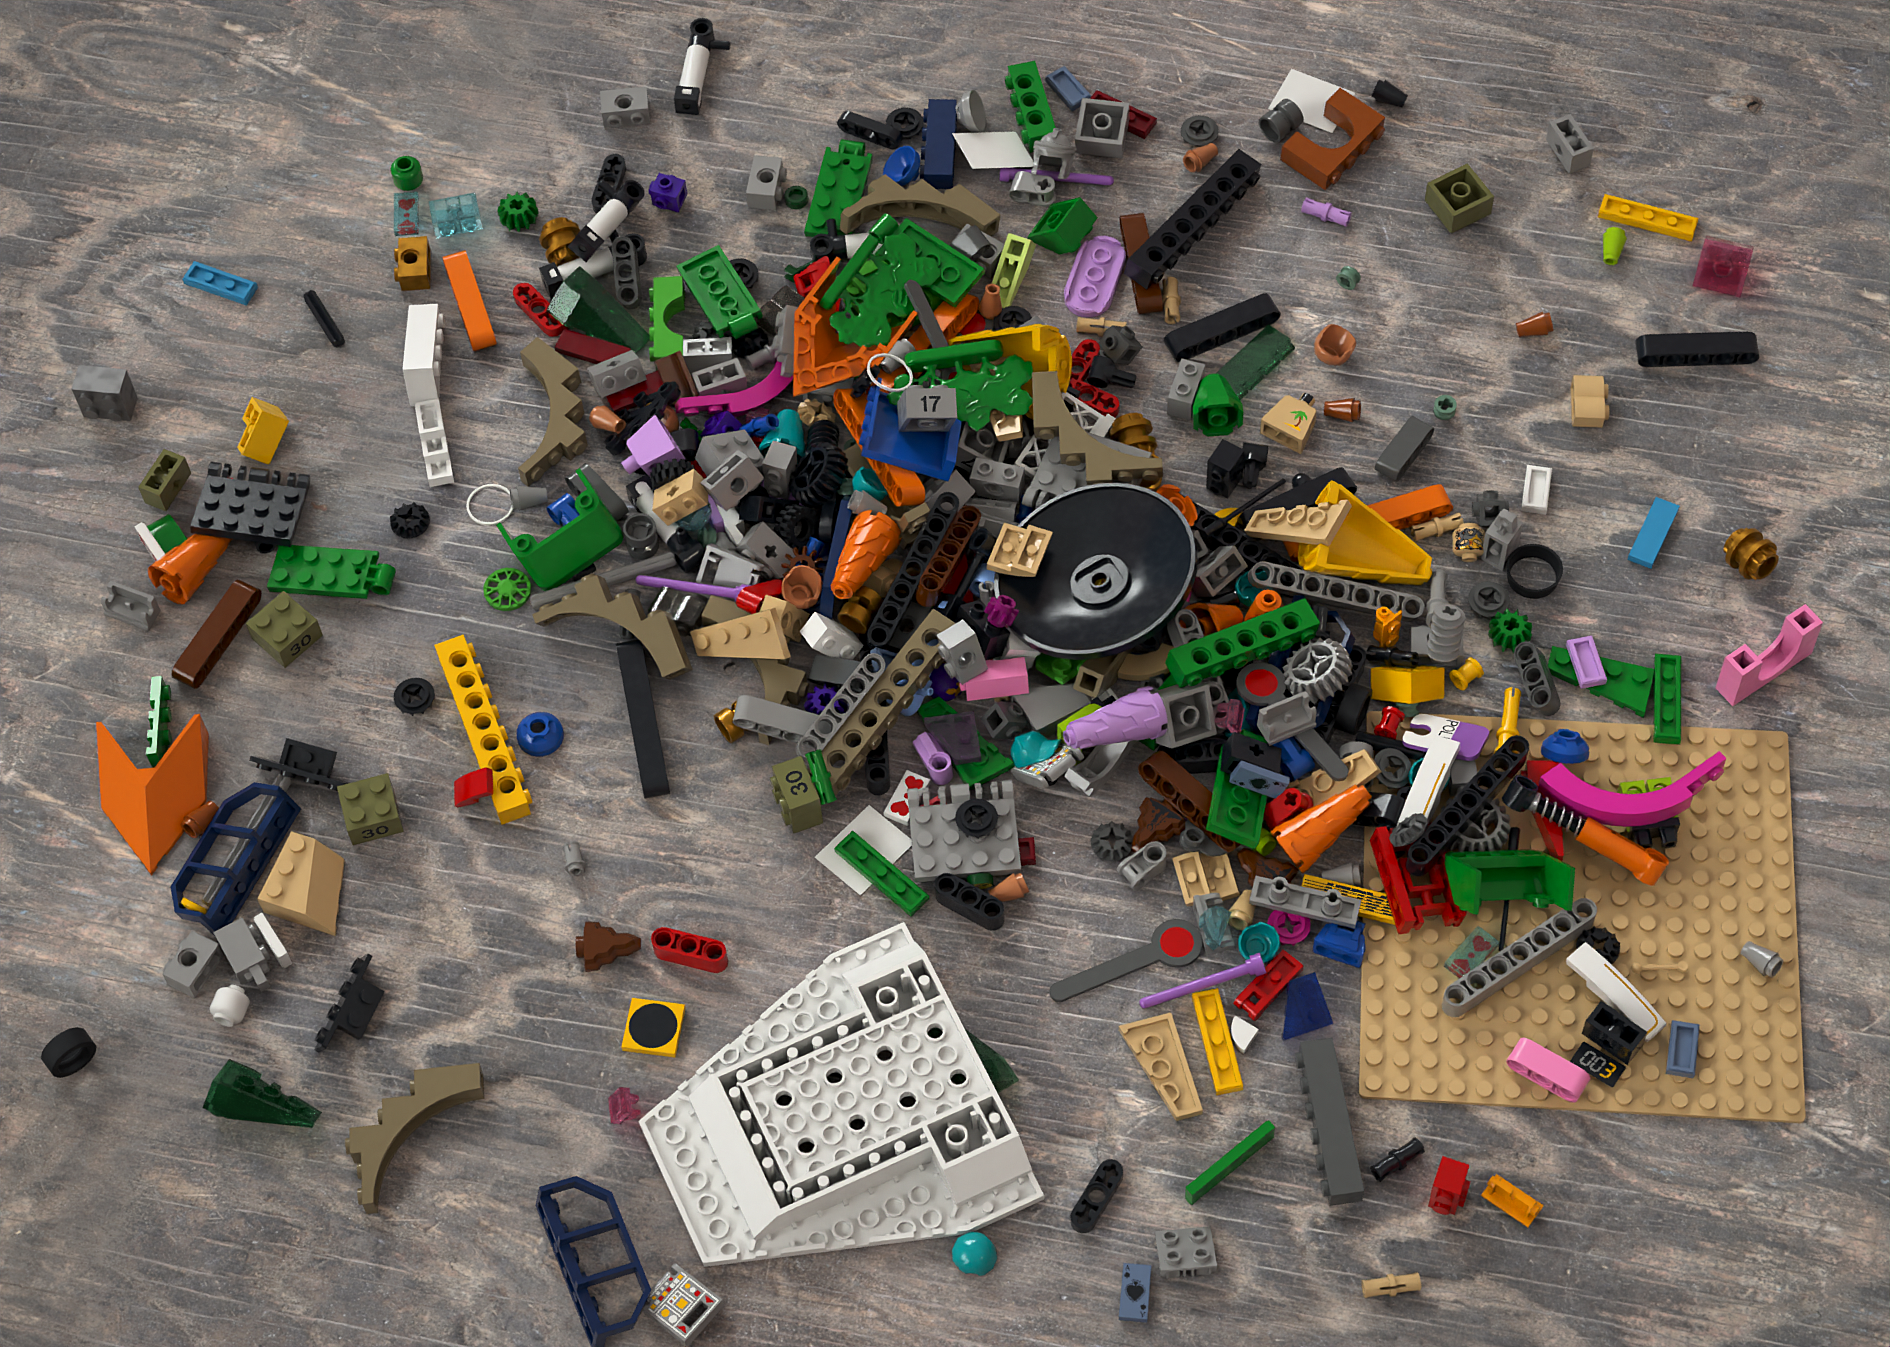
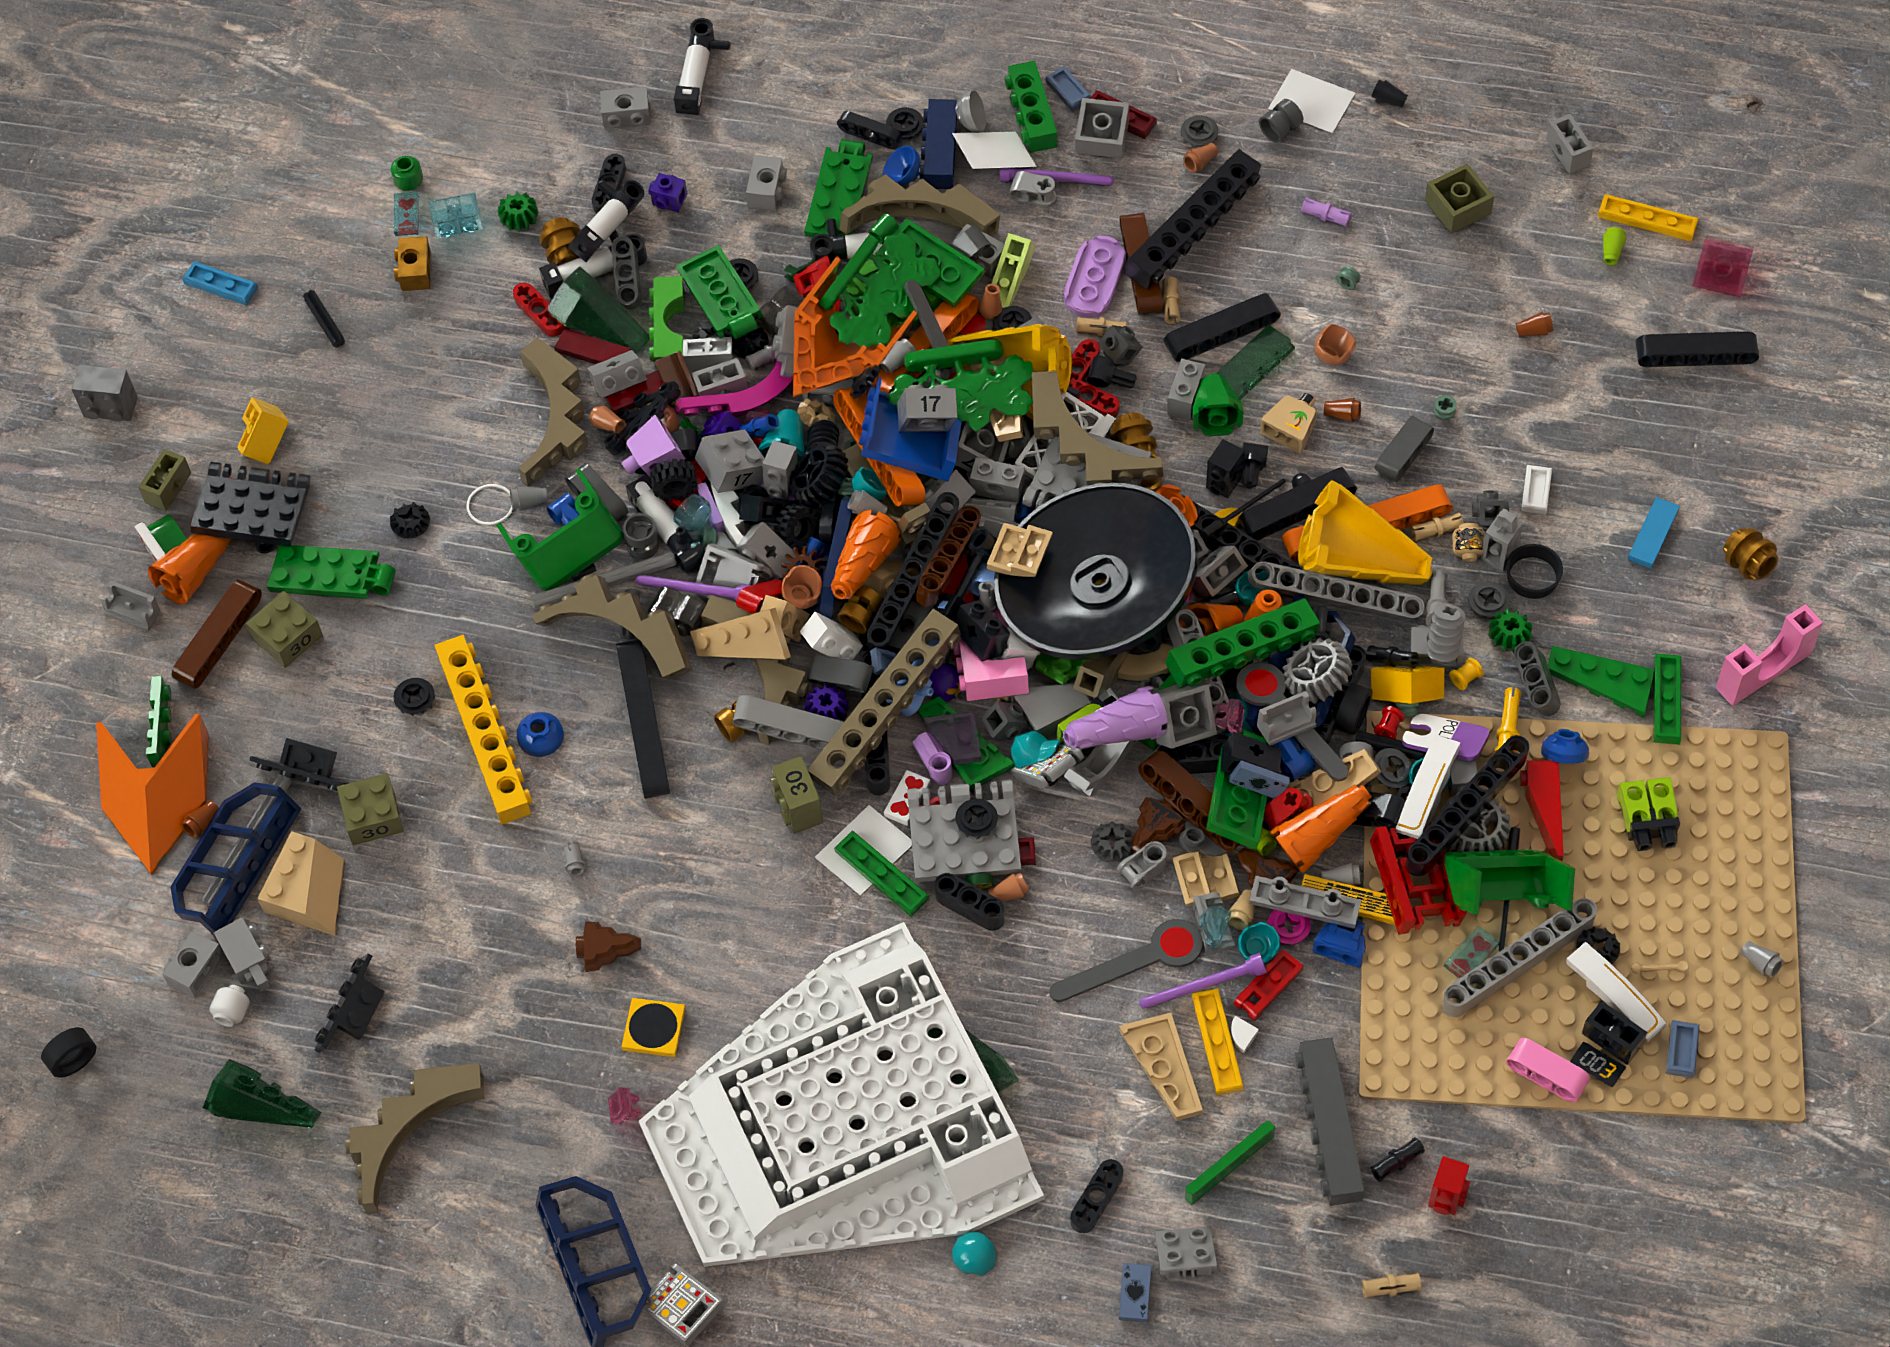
yellow piece [181,897,208,914] -> none
white tile [254,913,292,968] -> none
white wedge [403,304,445,406] -> none
white slope [414,398,454,487] -> none
orange beam [442,250,497,352] -> none
red slope [454,767,493,808] -> none
bright green wheel [483,568,531,611] -> none
red beam [651,927,728,973] -> none
tan brick [652,469,709,526] -> none
light grey brick [701,450,764,511] -> none
dark green tile [784,185,808,210] -> none
light grey beam [796,653,886,761] -> none
green pin [805,749,837,805] -> none
white piece [867,353,913,392] -> none
light grey brick [936,619,988,685] -> none
magenta gear [984,595,1019,627] -> none
green slope [1027,197,1098,255] -> none
light grey helmet [1031,128,1077,179] -> none
tan wing [1244,499,1352,546] -> none
dark orange arch [1280,87,1385,190] -> none
clear blue wing [1281,972,1334,1041] -> none
light orange hinge [1373,607,1402,648] -> none
dark grey gear [1389,813,1428,847] -> none
light orange hinge [1481,1174,1544,1227] -> none
piece [1502,775,1669,886] -> none
dark pink arch [1538,751,1727,827] -> none
lavender tile [1566,636,1607,689] -> none
tan brick [1571,375,1609,428] -> none

